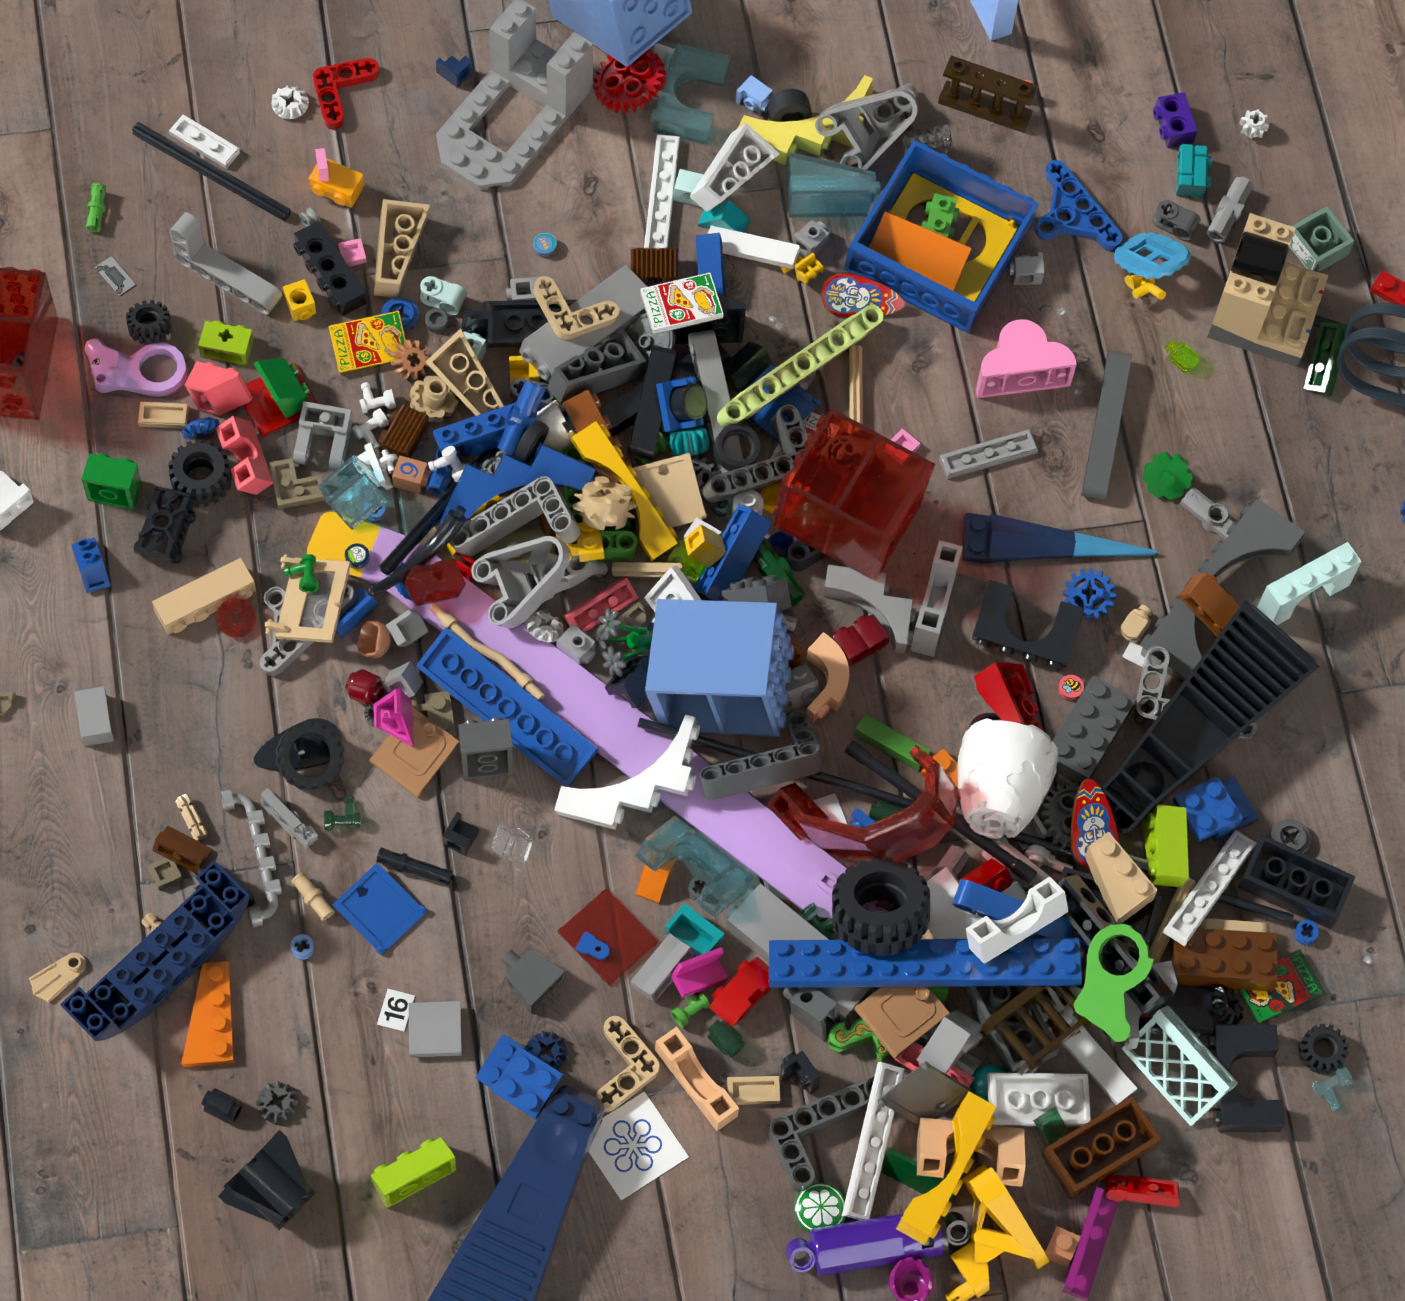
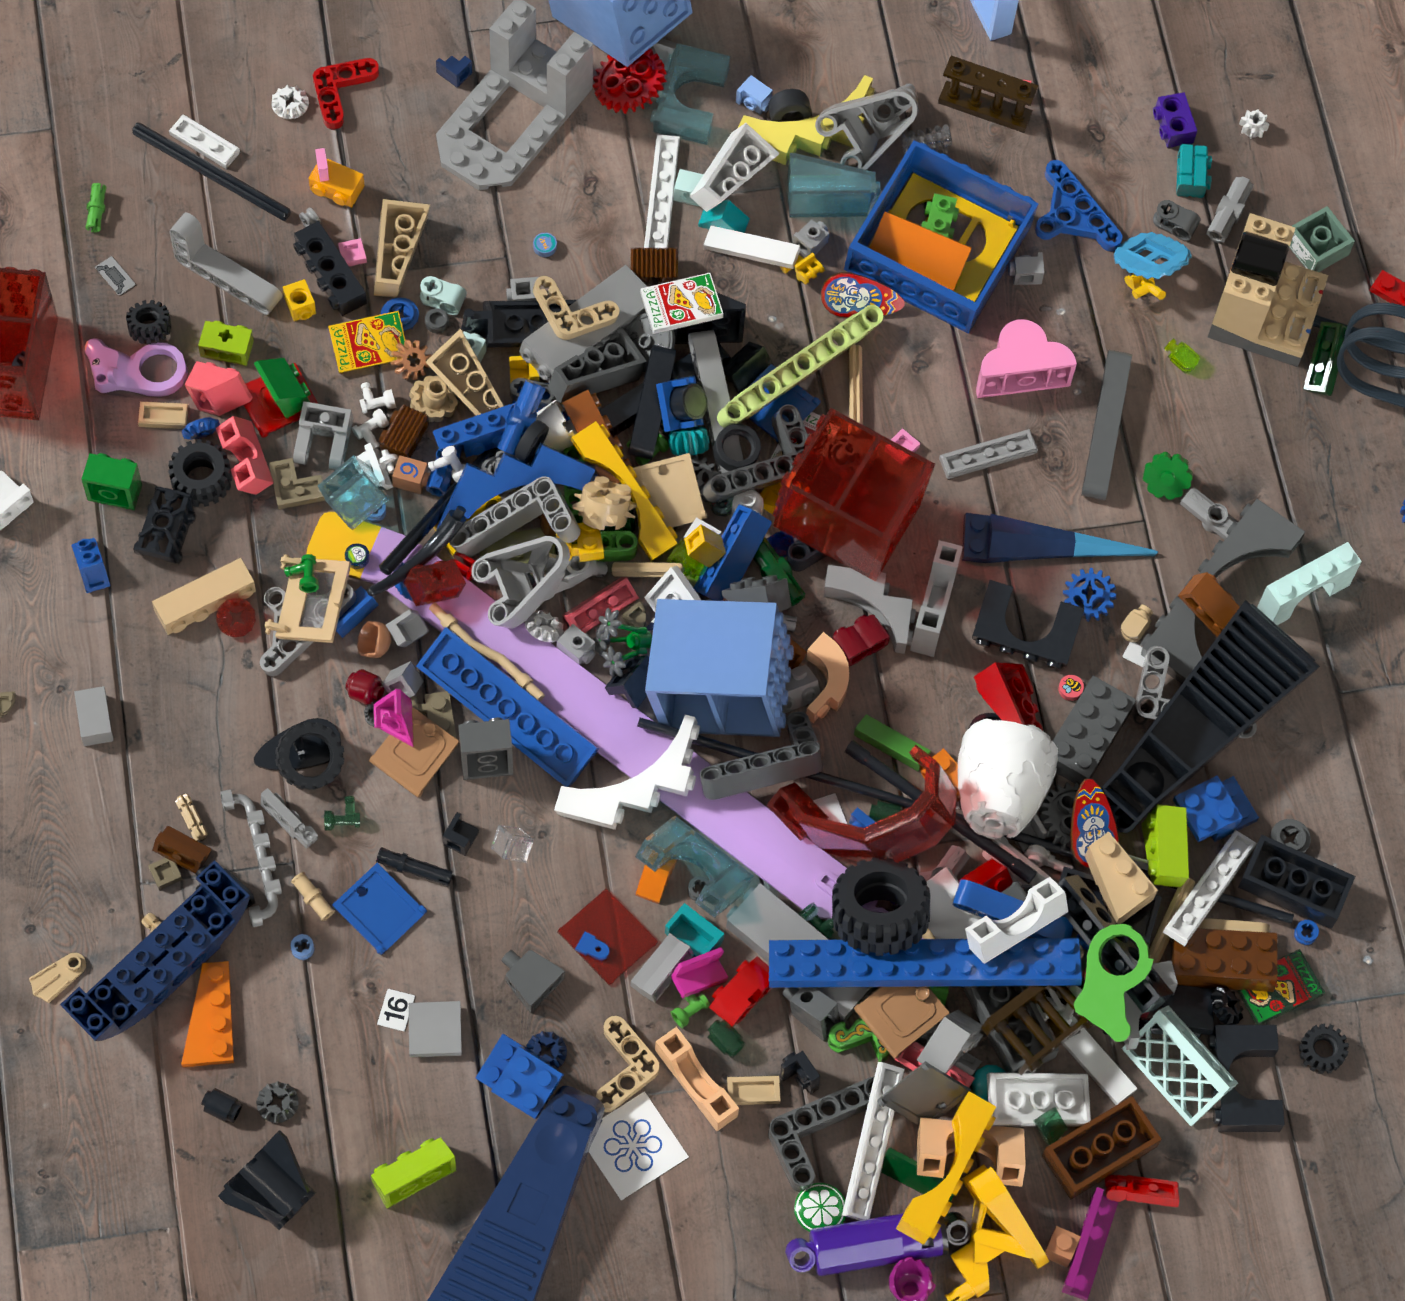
blue beam [696,232,726,296] -> none
clear light blue piece [1312,1066,1353,1111] -> none

